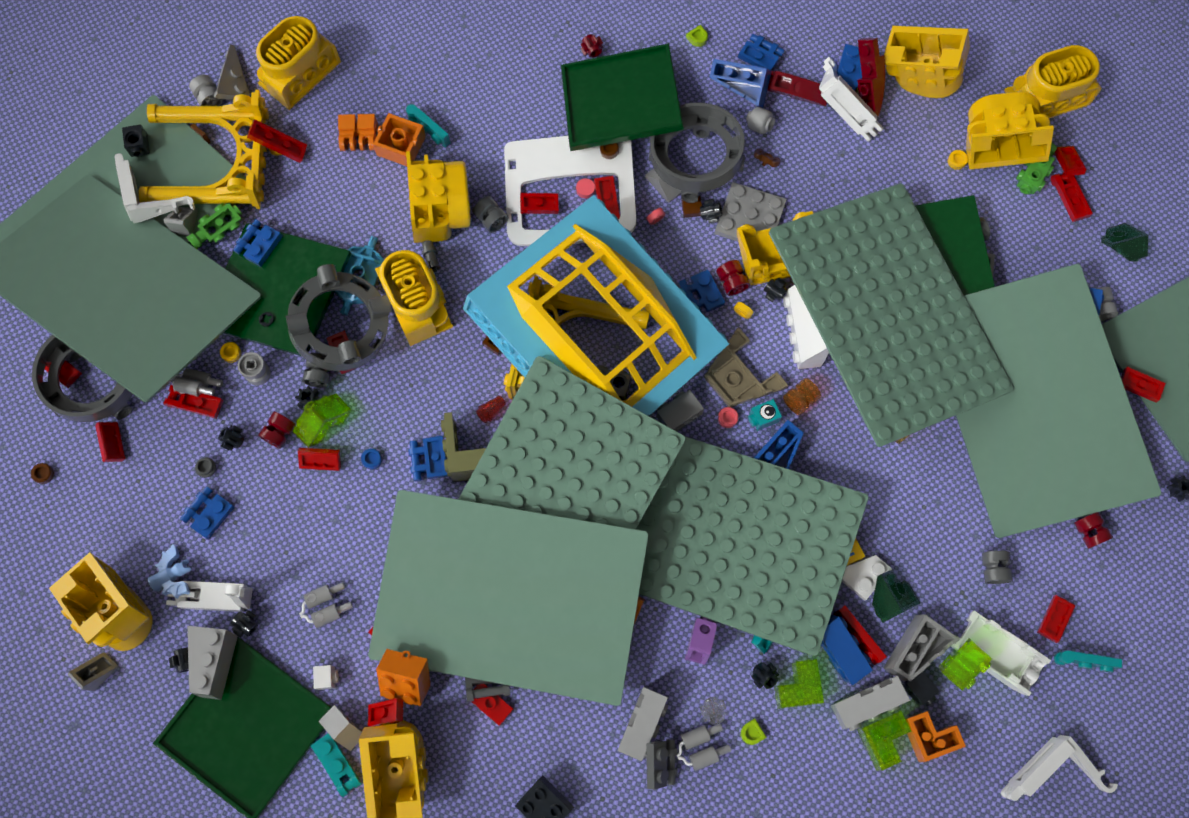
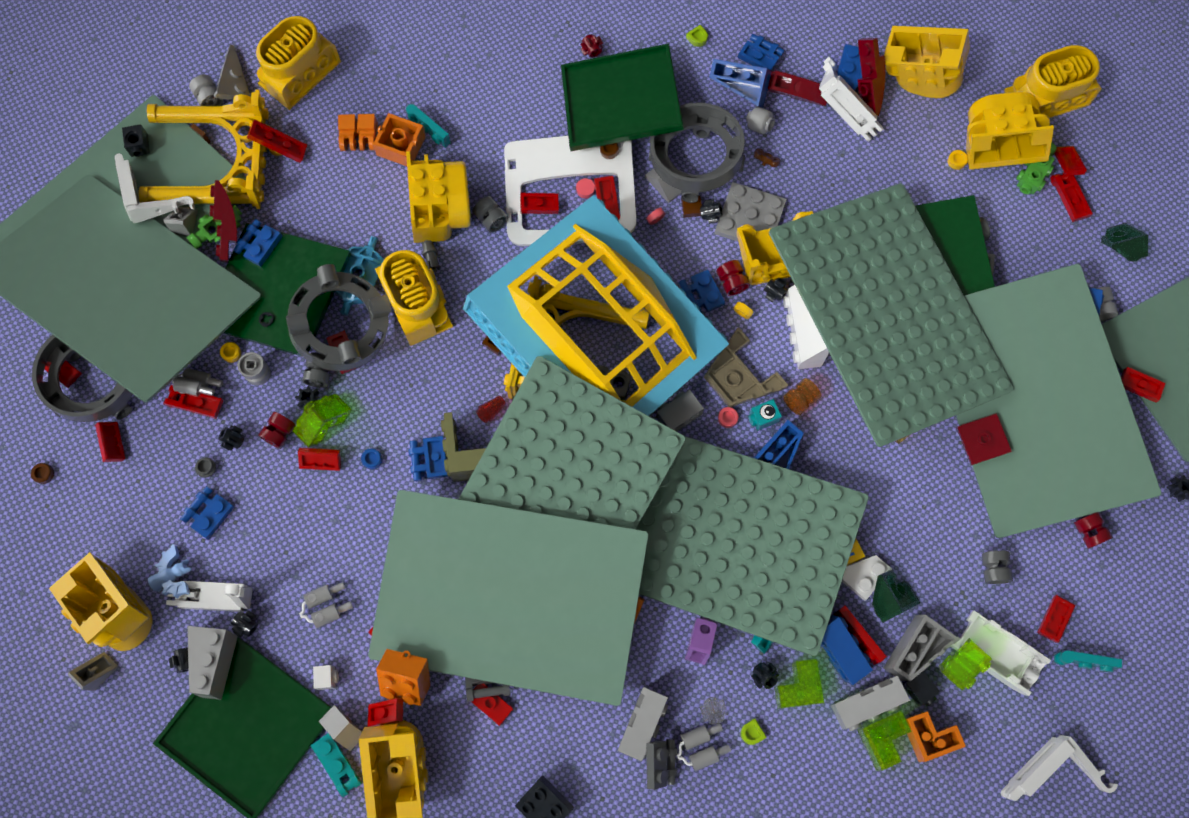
none -> dark red slope [210,180,237,262]
none -> dark red plate [956,413,1012,466]

